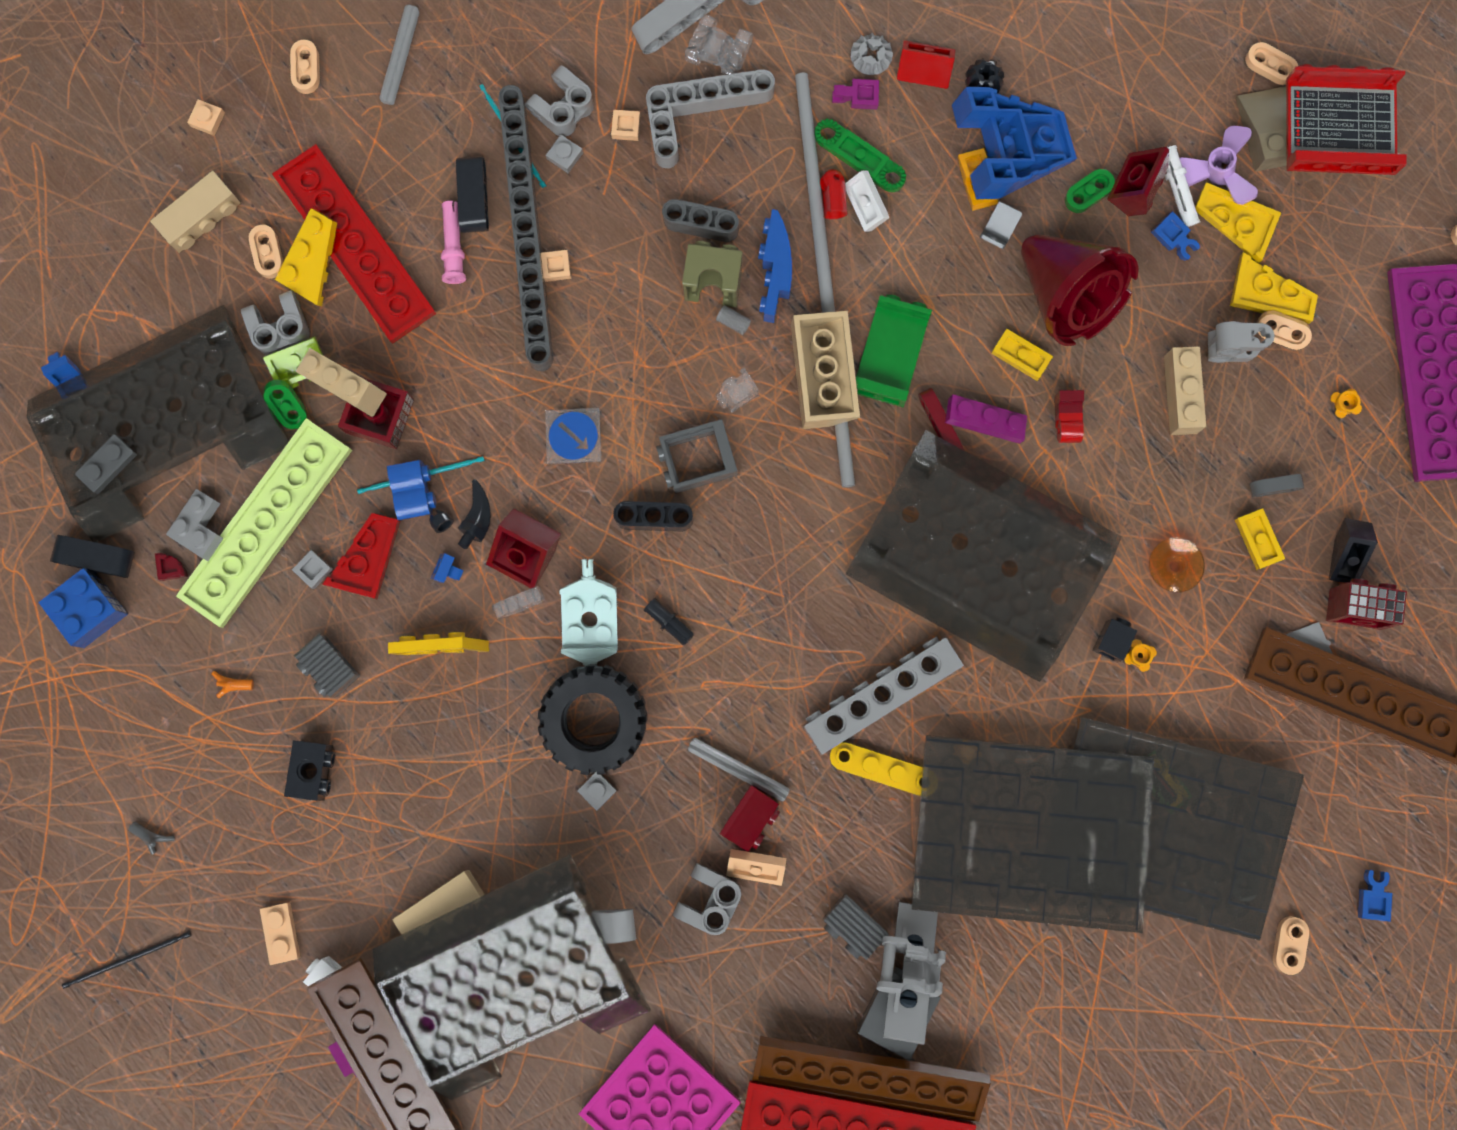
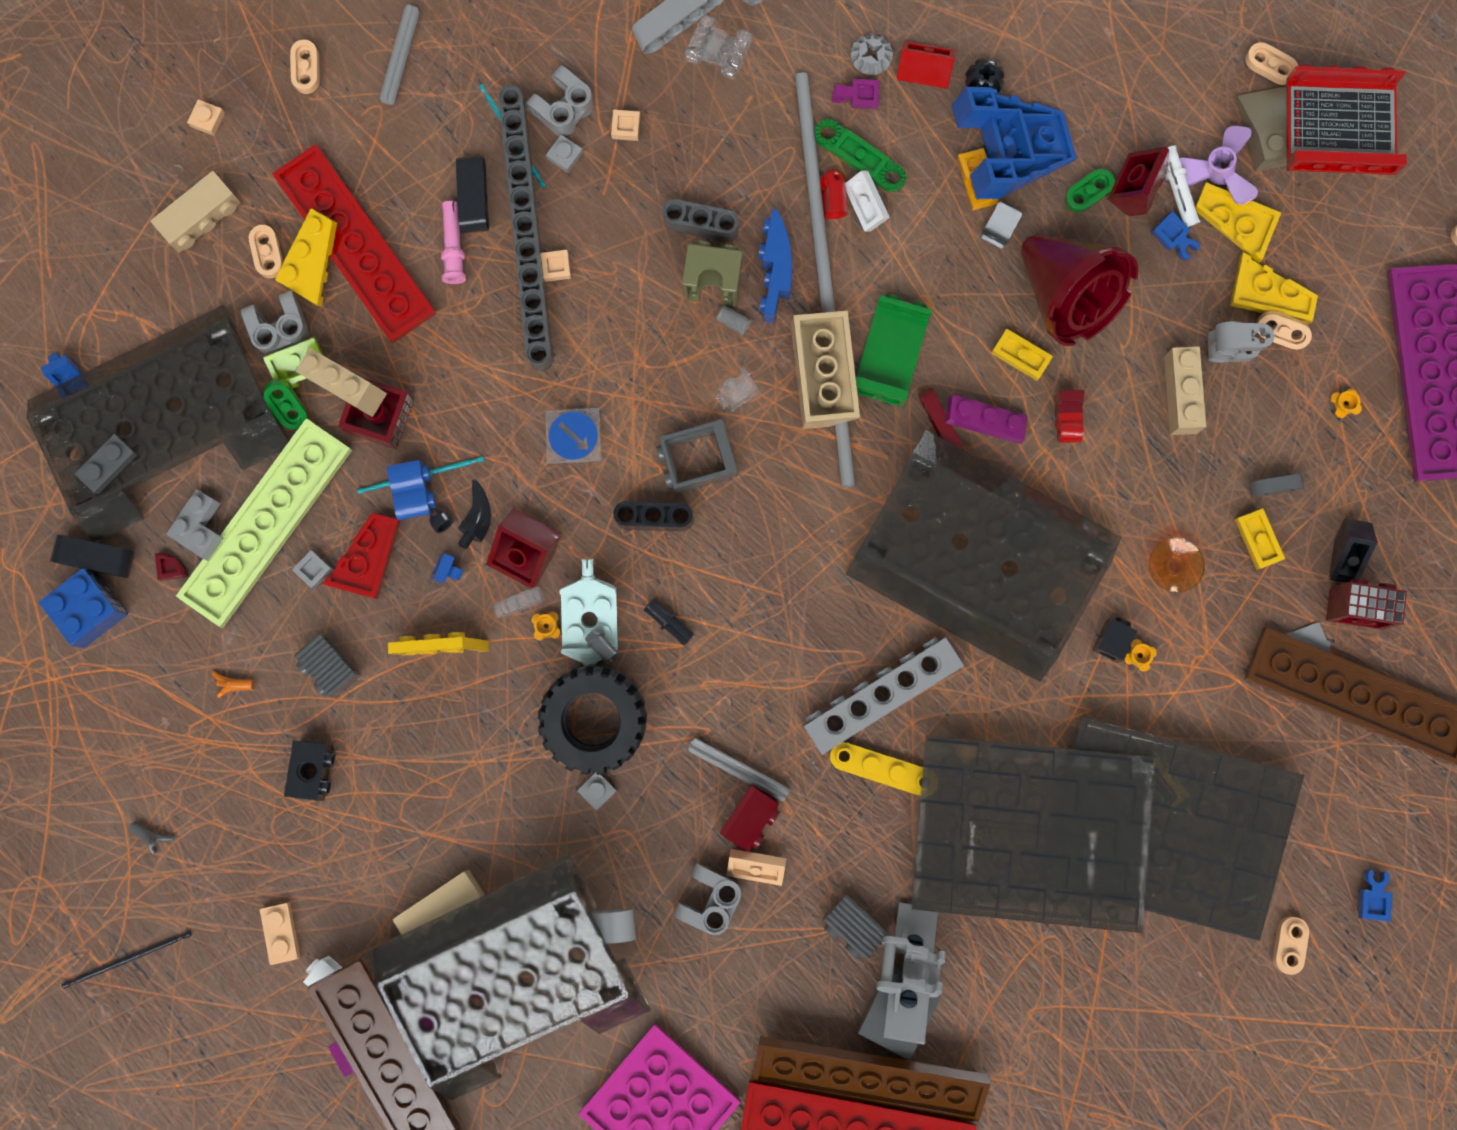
light grey beam [646,70,775,168] -> none
none -> light orange plate [531,611,561,641]
none -> dark grey pin [585,629,620,665]

